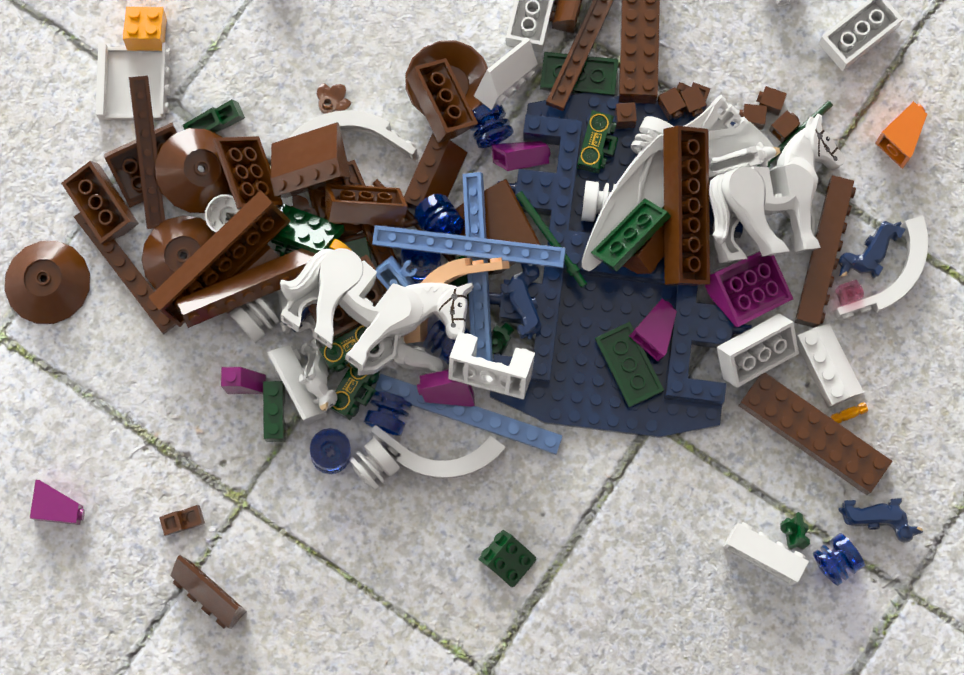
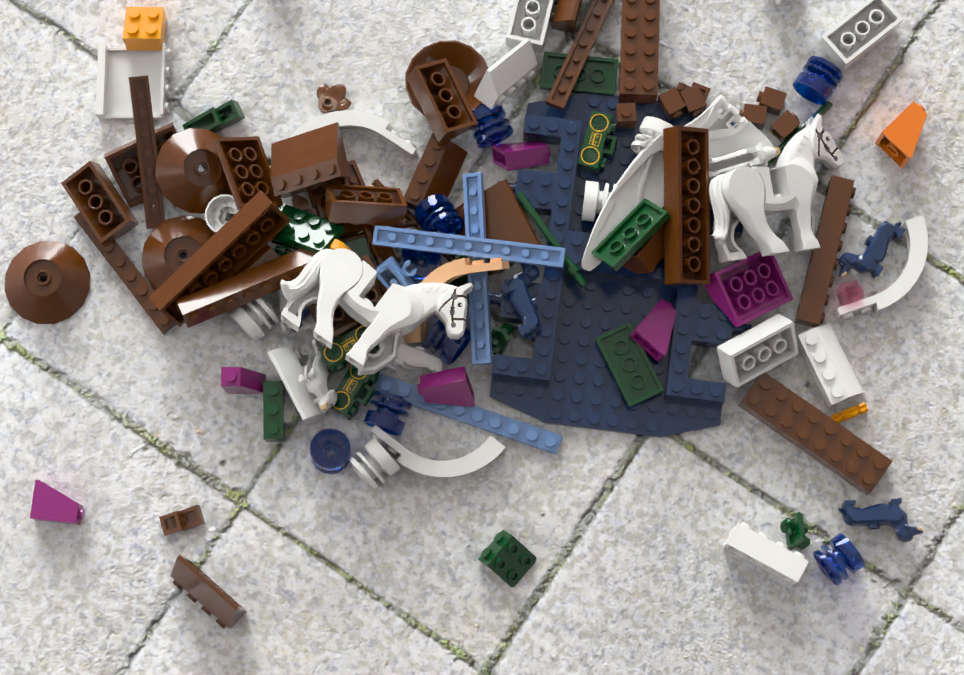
white plate [448,332,535,399] -> none
none -> clear blue wheel [792,56,843,105]

